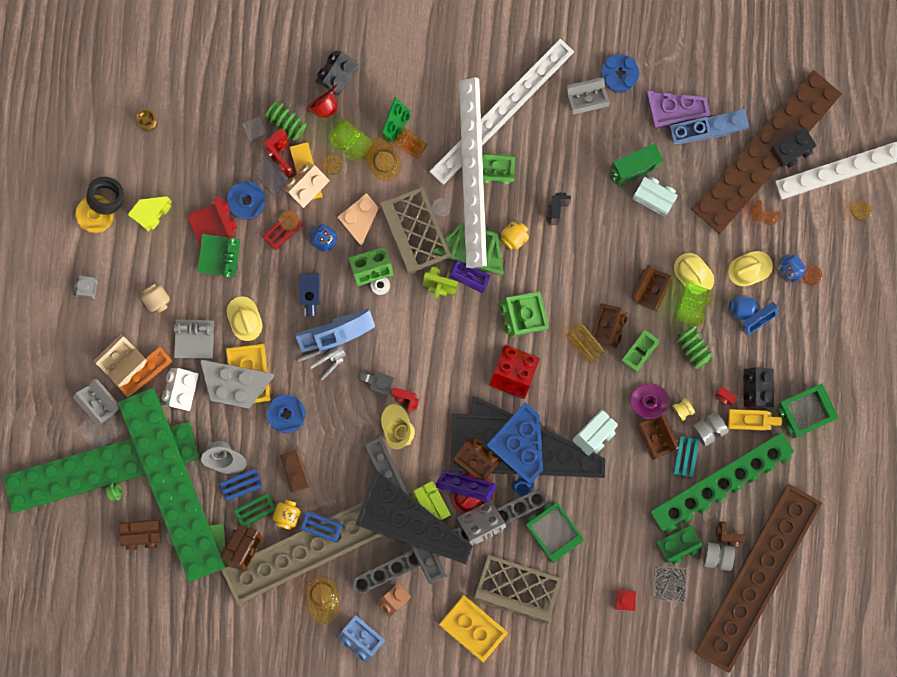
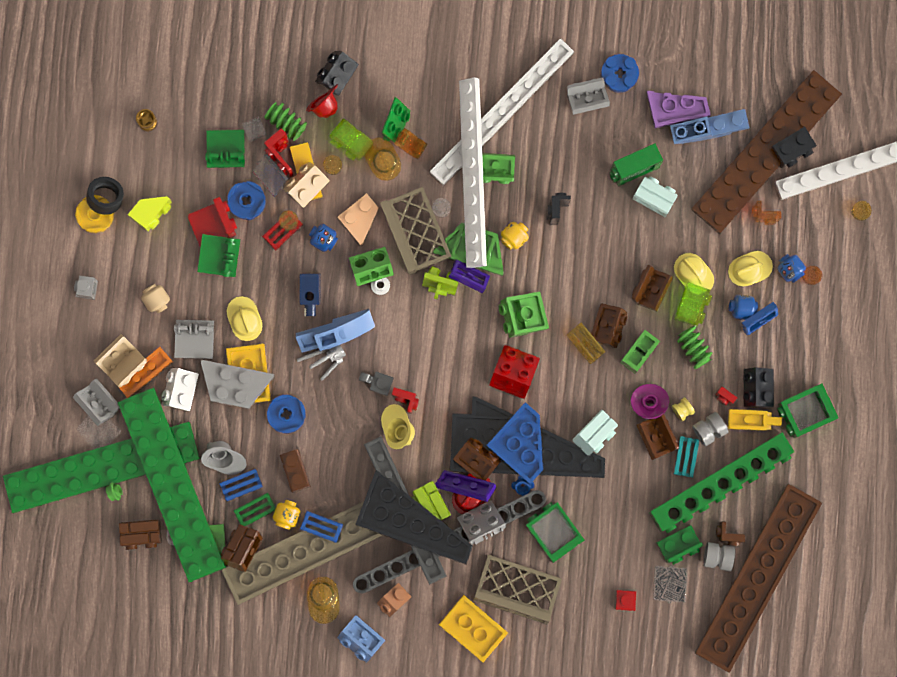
none -> green hinge [205,130,245,168]

